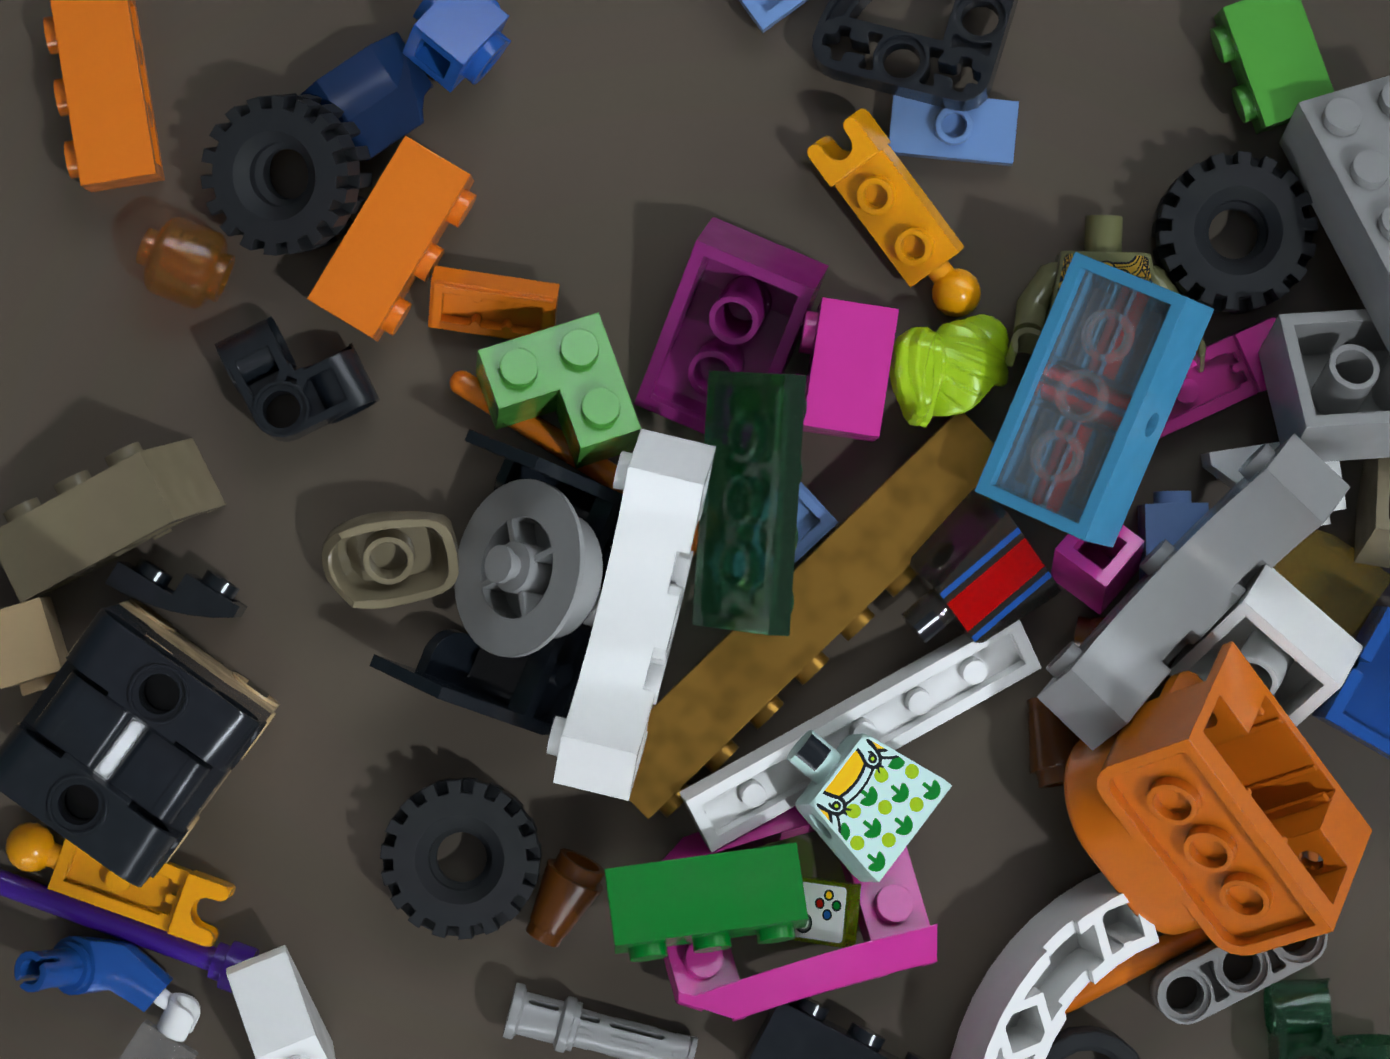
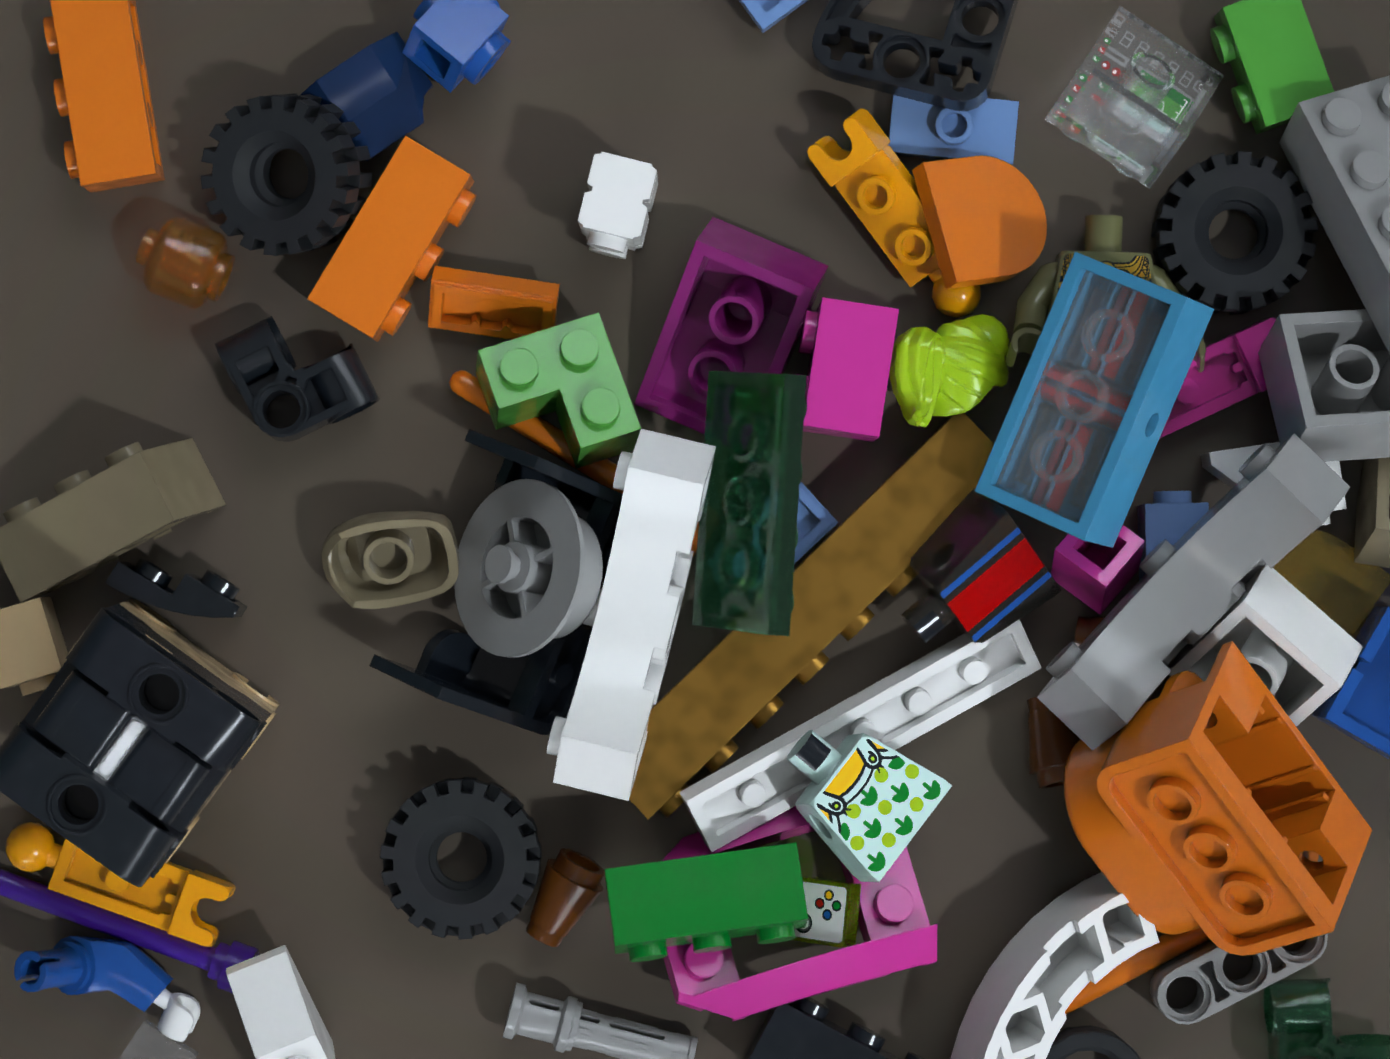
none -> white brick [578,152,658,259]
none -> orange tile [912,156,1047,289]
none -> clear slope [1045,6,1224,189]

